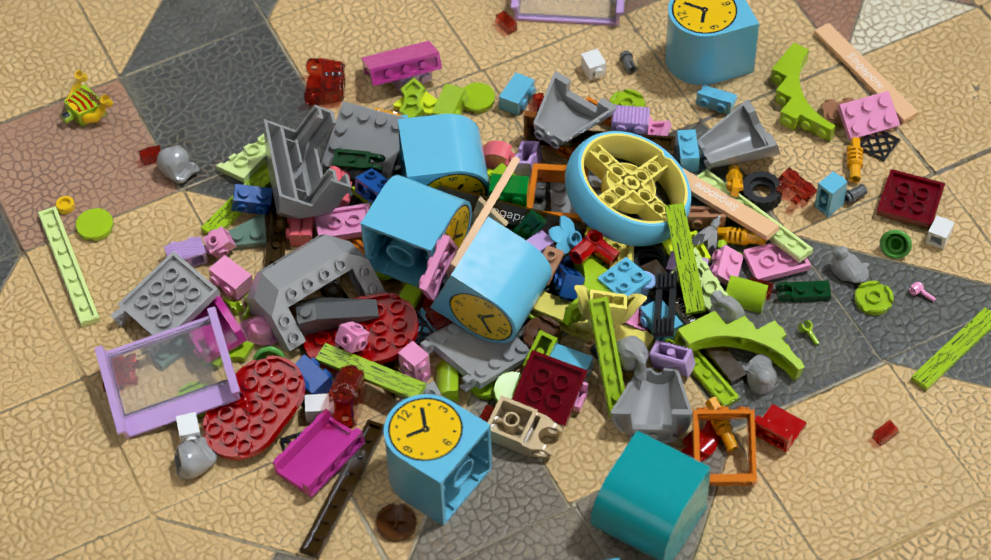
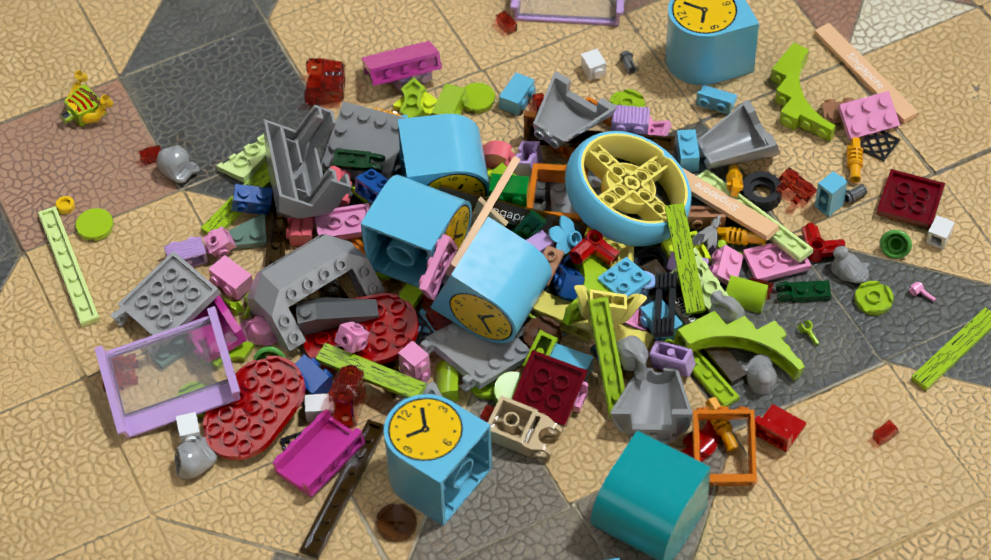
none -> red piece [801,223,846,262]

